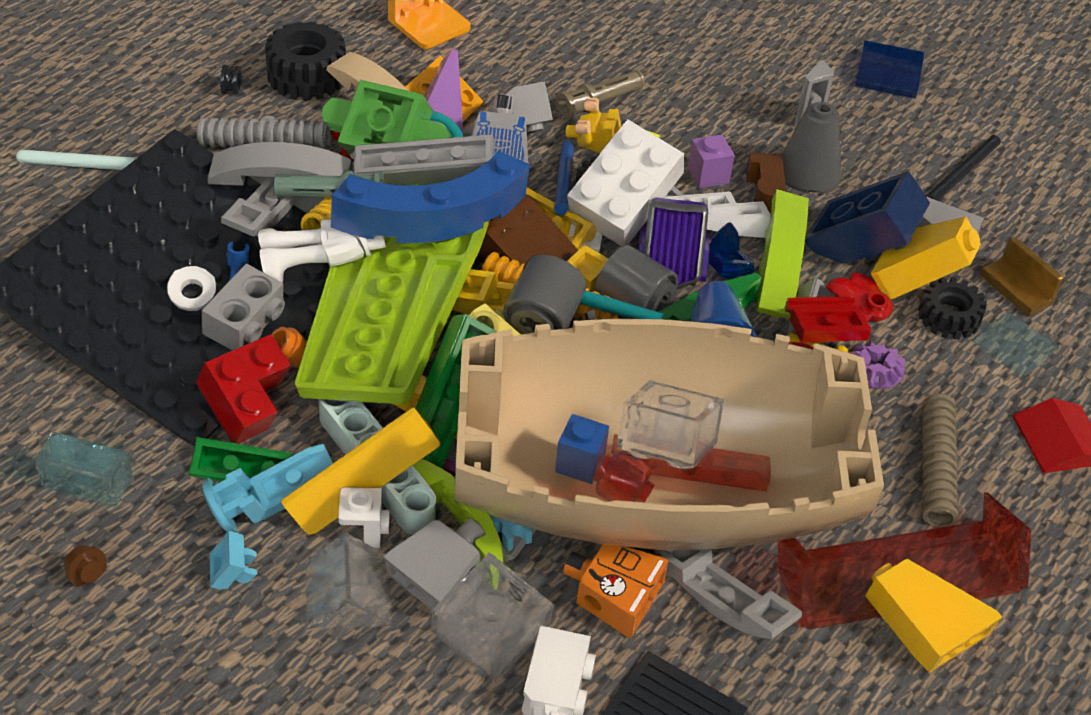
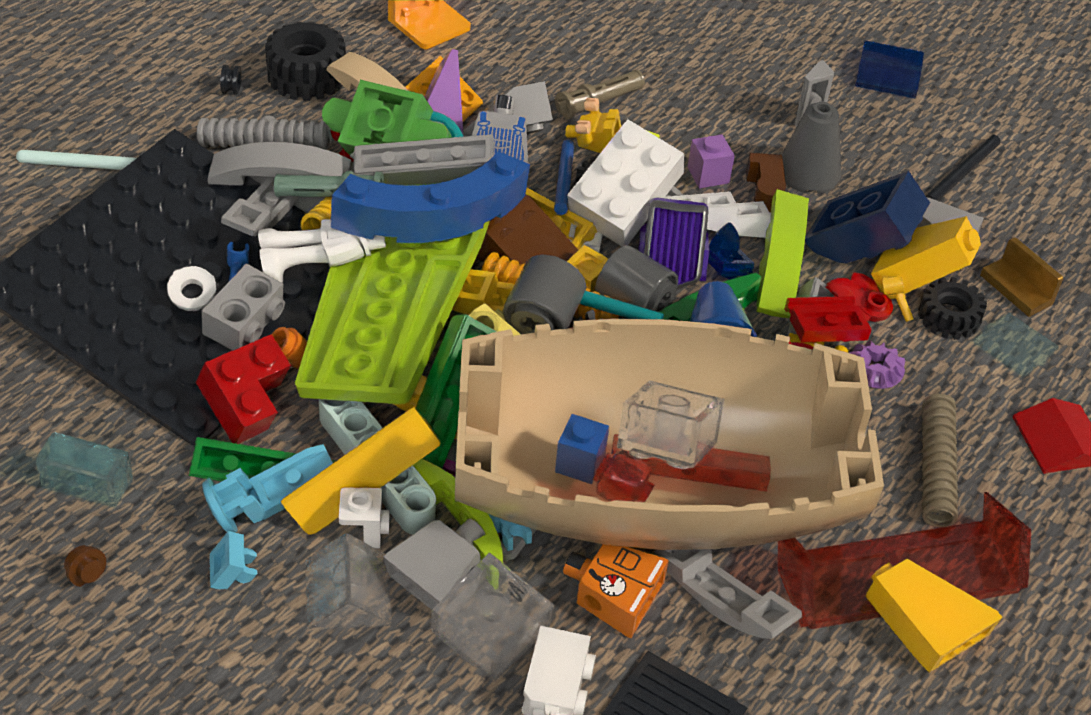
none -> yellow hand [883,274,914,322]

